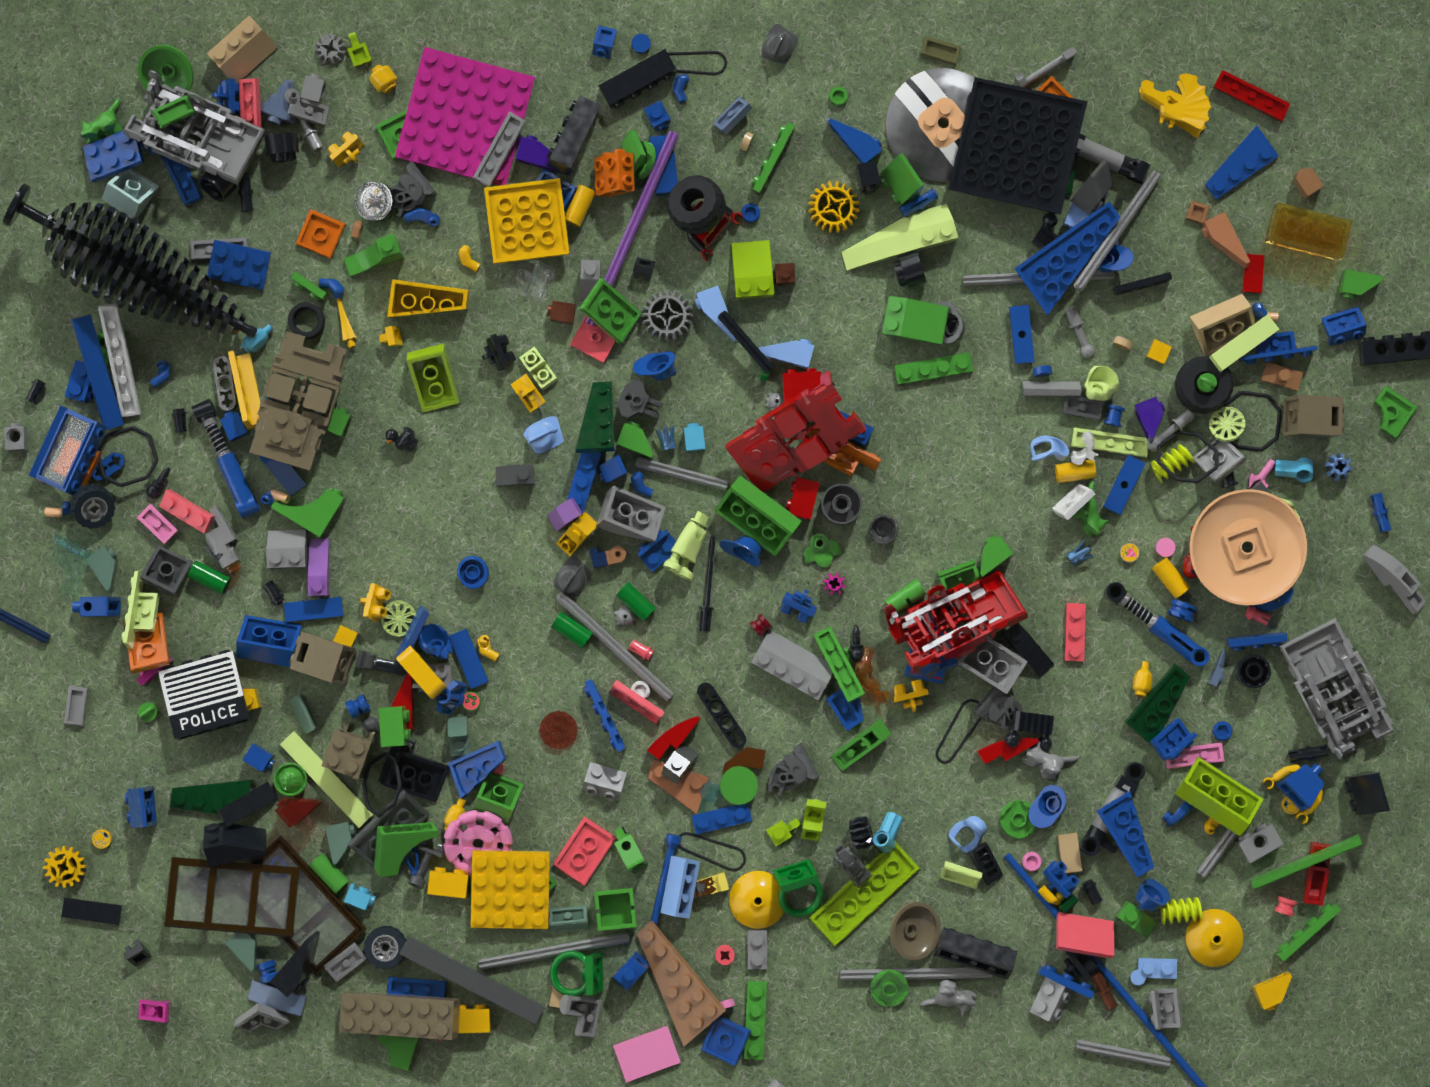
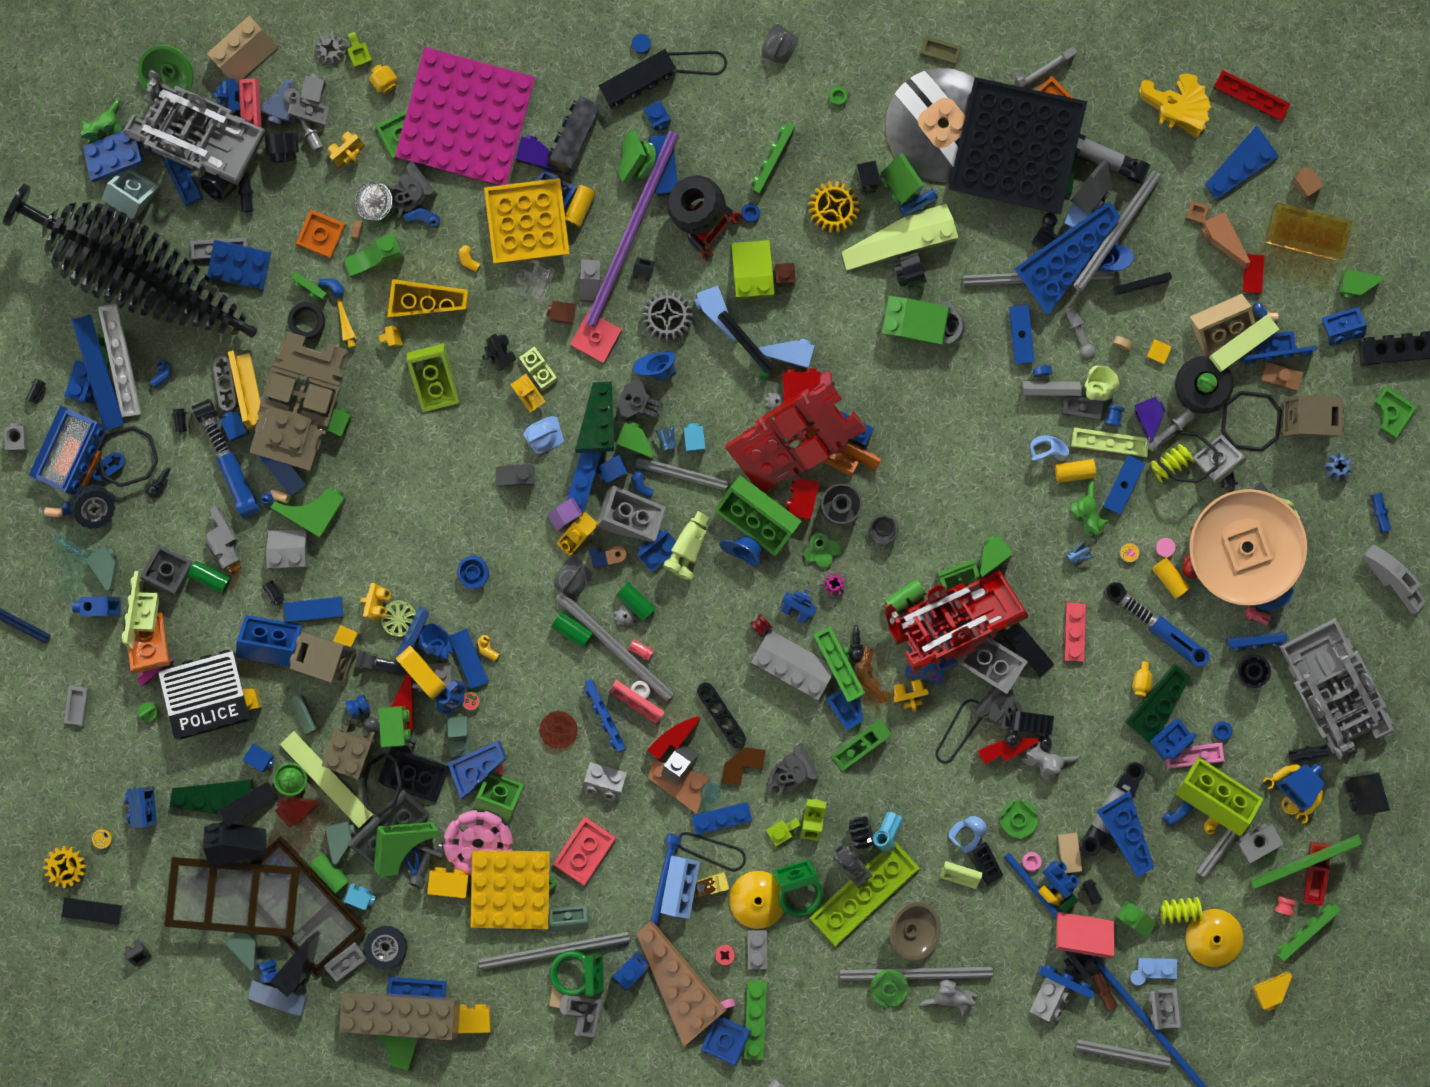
bright pink plate [137,504,179,544] -> none
dark pink slope [138,999,170,1023] -> none
bright green tile [152,95,196,129] -> none
coral plate [159,489,215,534] -> none
light grey brick [235,1003,289,1032] -> none
medium azure plant [241,324,273,353] -> none
medium lavender slope [308,538,330,596] -> none
black animal [385,427,419,452] -> none
dark grey tile [400,935,546,1024] -> none
yellow plant [443,798,466,830] -> none
light grey tile [472,111,526,187] -> none
bright green tile [579,278,642,344] -> none
blue bracket [592,26,617,59] -> none
orange brick [594,149,635,197] -> none
bright green piece [594,887,637,931] -> none
bright green torso [613,827,649,873] -> none
bright pink tile [613,1025,681,1082] -> none
blue arm [672,74,689,103] -> none
black piece [699,535,715,632] -> none
sand blue plate [712,97,752,135] -> none
bright green tile [720,766,758,805] -> none
tan tile [740,132,754,152] -> none
blue slope [827,118,882,163] -> none
bright green plate [894,352,973,385] -> none
black brick [934,927,1017,979] -> none
blue piece [1028,785,1067,828] -> none
white tile [1052,484,1095,520] -> none
white piece [1071,431,1098,465] -> none
blue piece [1136,878,1170,912] -> none
blue wheel [1167,599,1198,623] -> none
sand blue plate [1207,648,1226,687] -> none
yellowish green wheel [1209,407,1245,442] -> none
bright pink bar [1248,459,1276,488] -> none
medium azure piece [1275,457,1314,483] -> none

